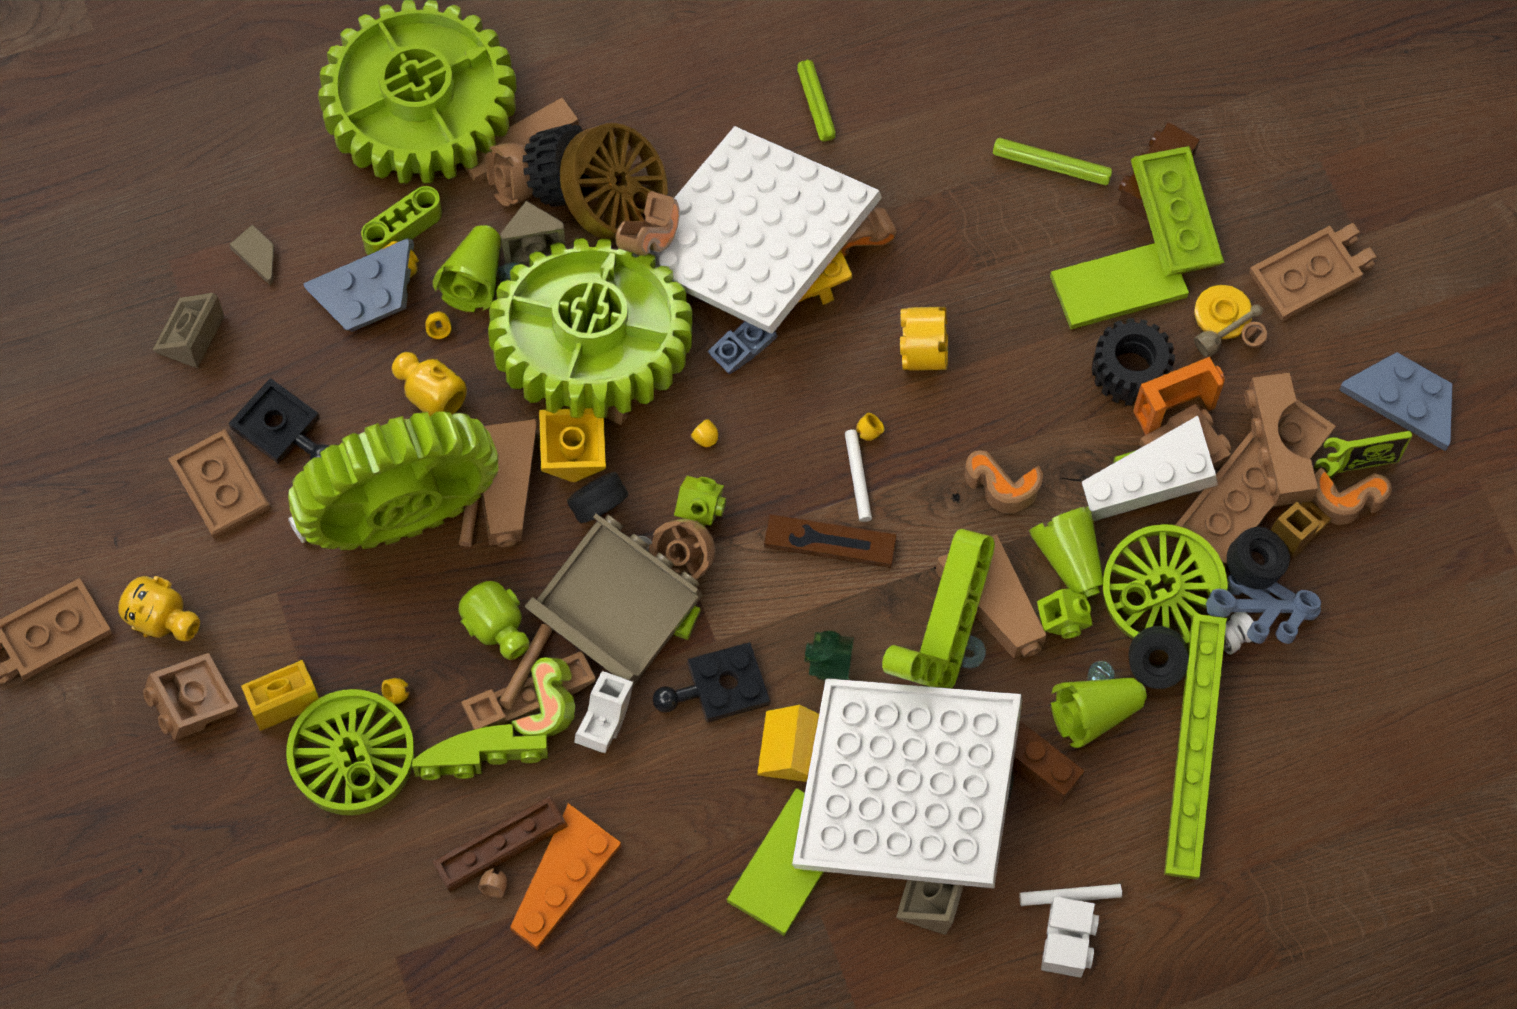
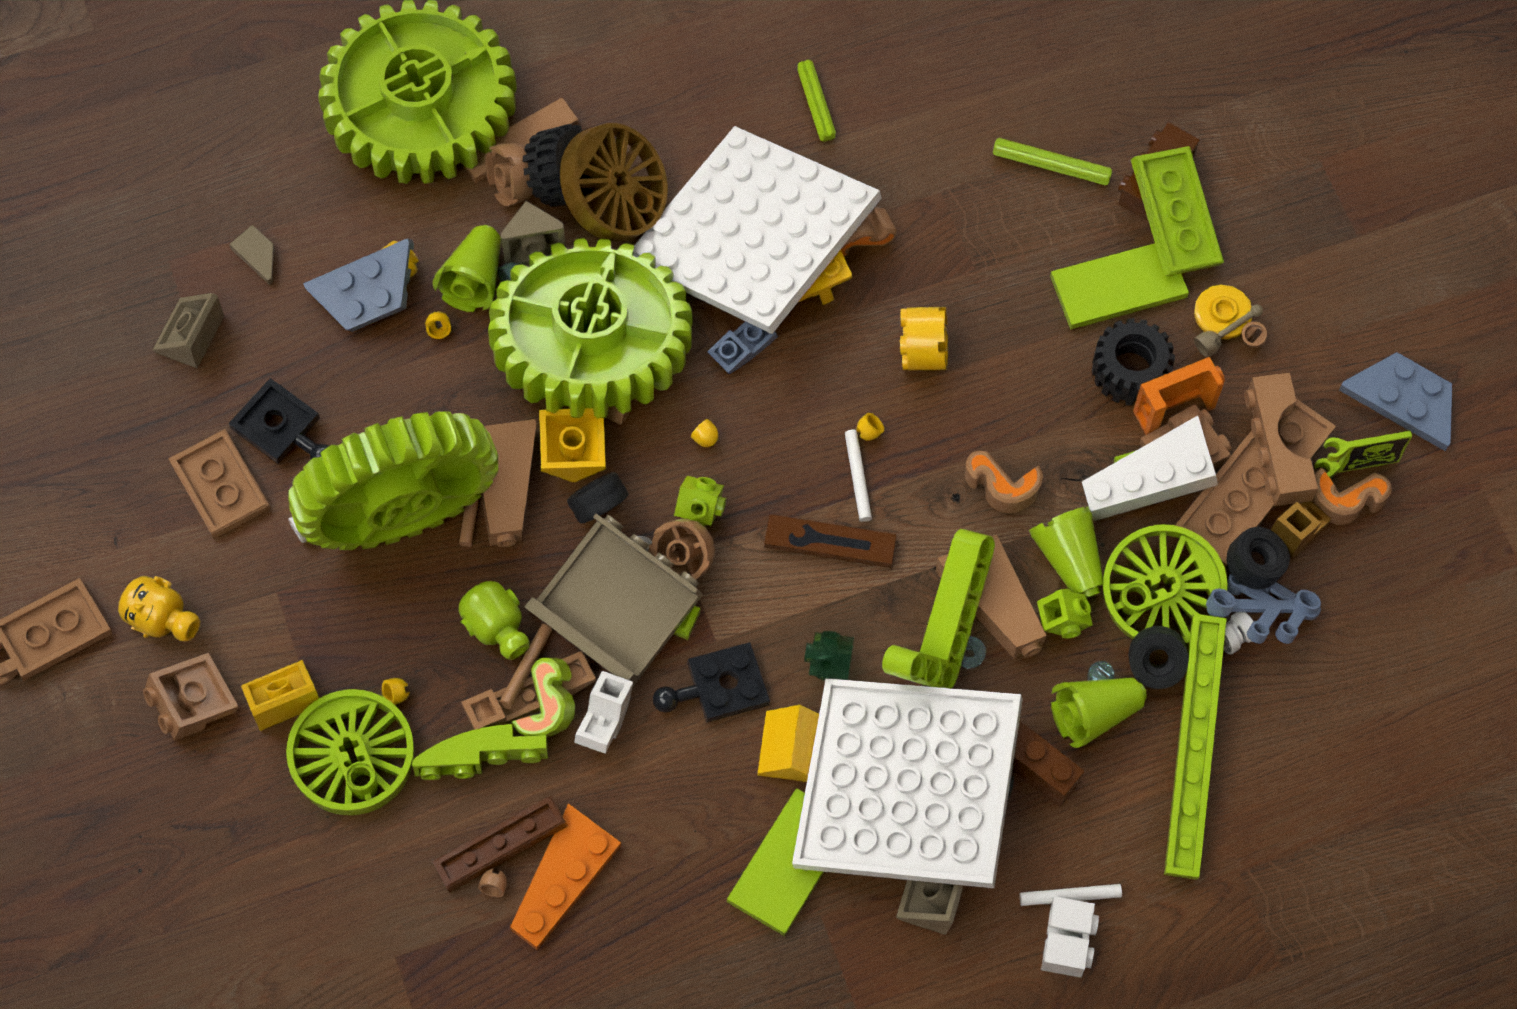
lime beam [361,186,442,255] -> none
yellow piece [392,352,467,416] -> none
medium nougat animal [615,191,680,256] -> none
medium nougat tile [1249,223,1377,321] -> none

